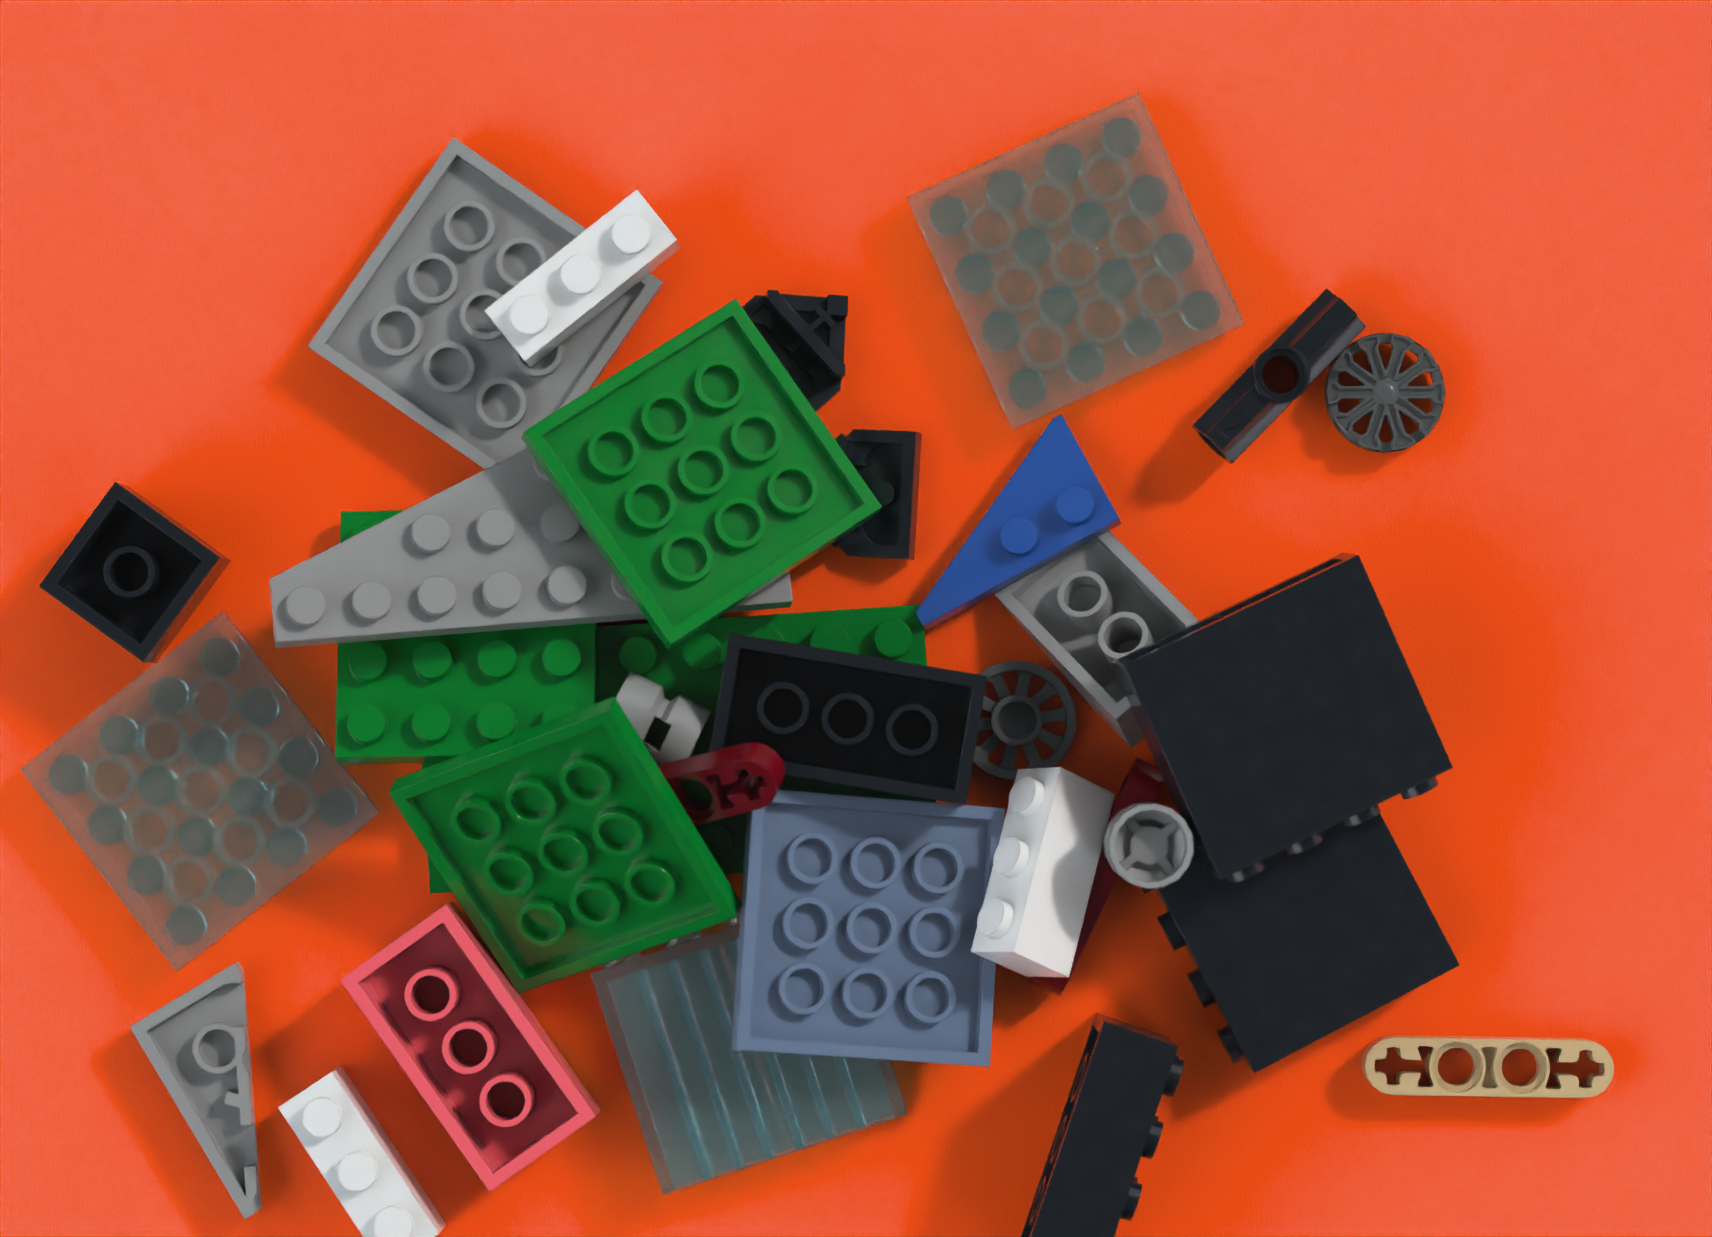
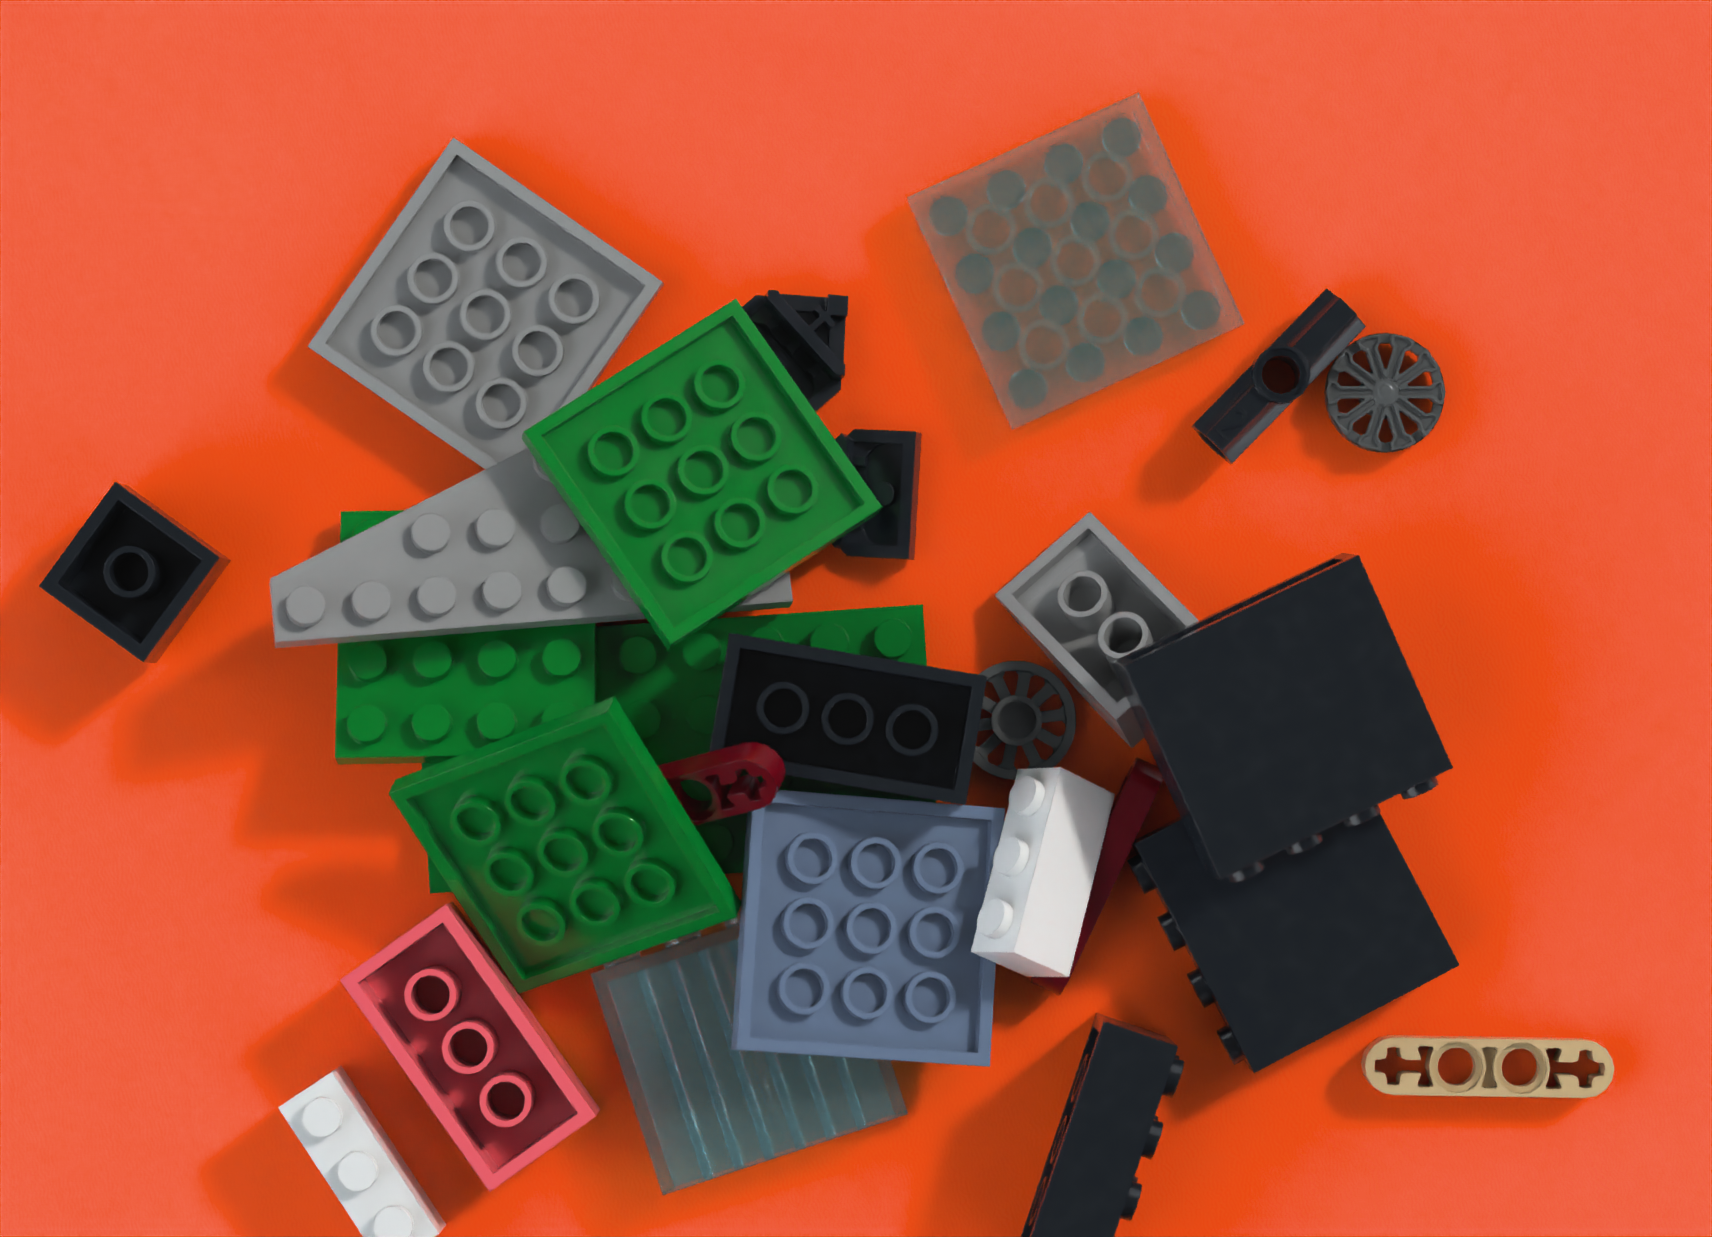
clear light blue plate [20,612,382,971] -> none
light grey wing [130,962,262,1219] -> none
white brick [484,189,680,368] -> none
light grey wheel [616,672,712,766] -> none
blue wing [915,414,1122,631] -> none
light grey wheel [1103,802,1194,889] -> none

